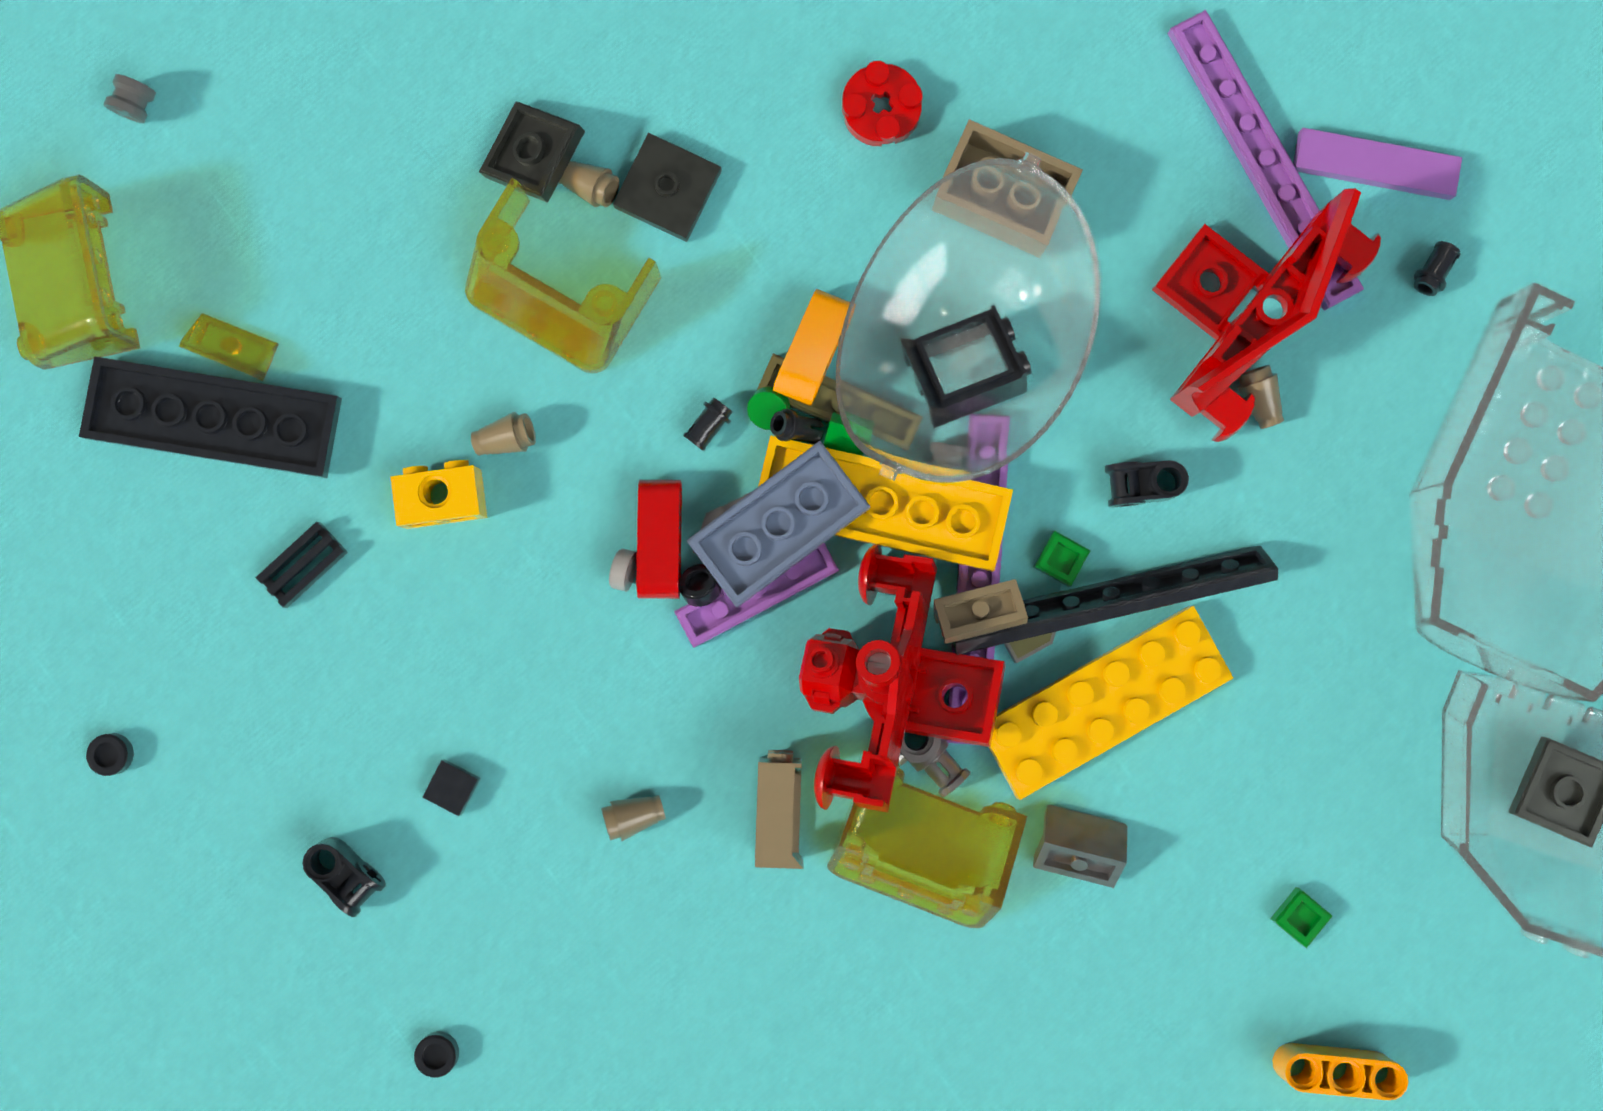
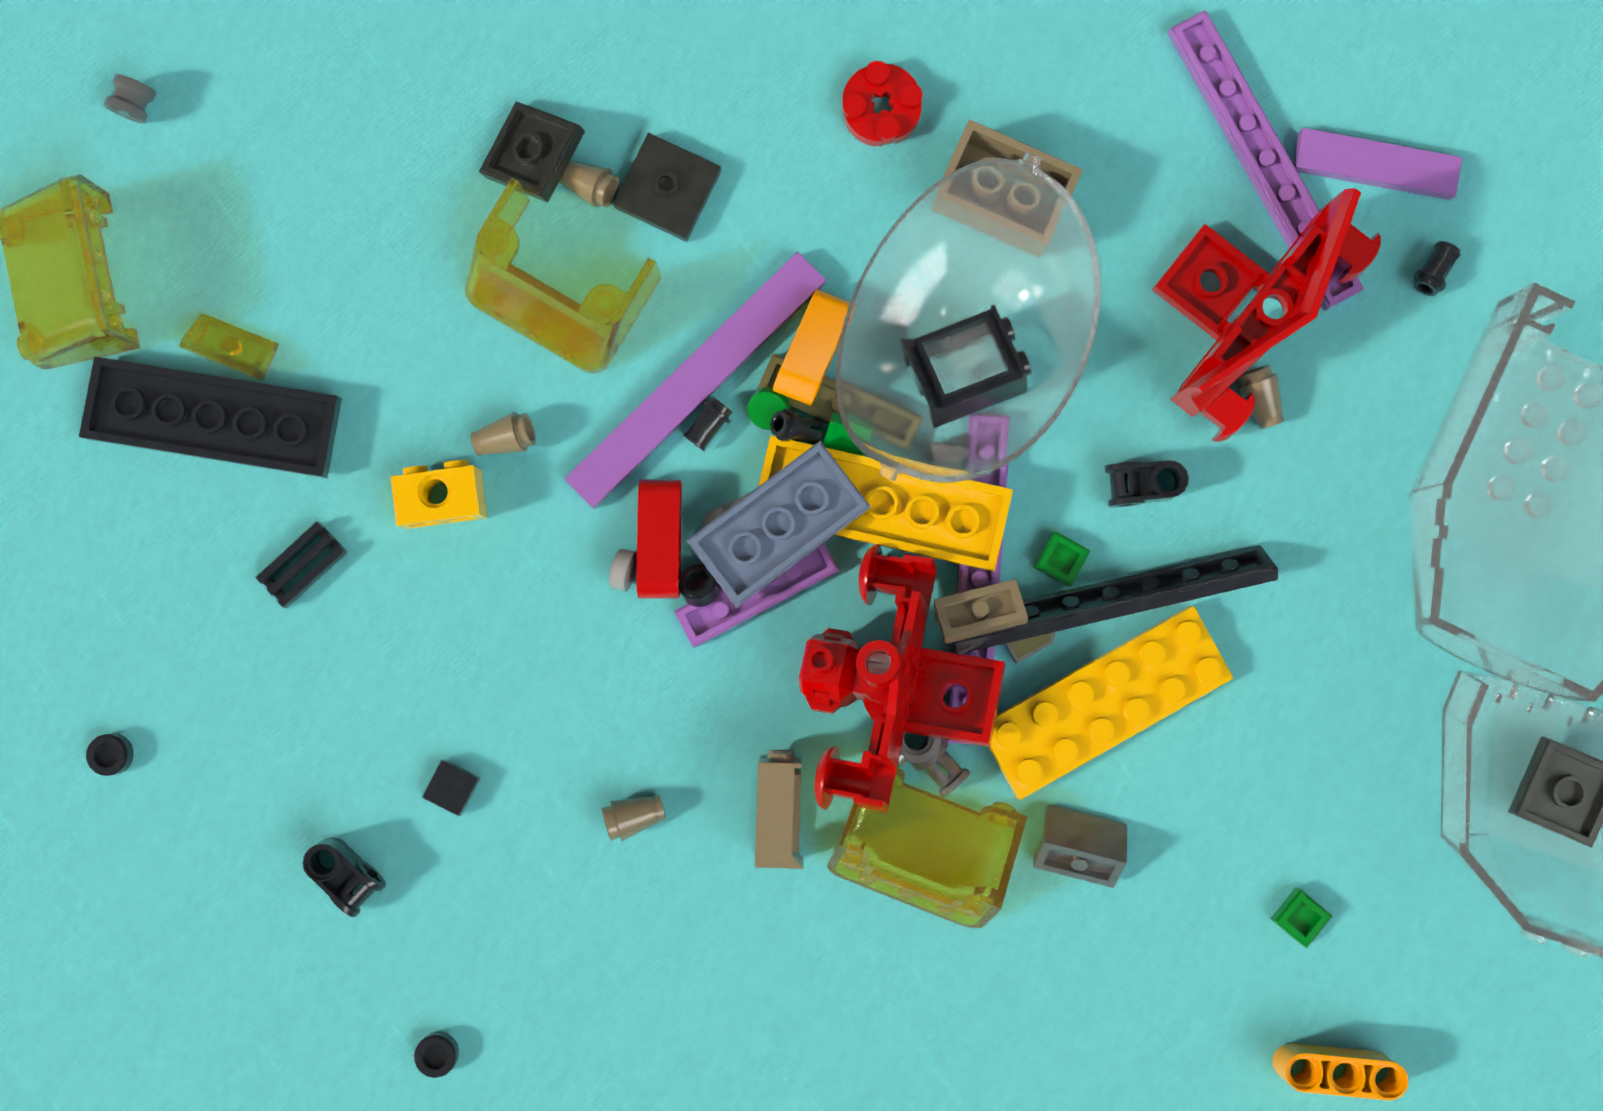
none -> medium lavender tile [564,251,826,509]

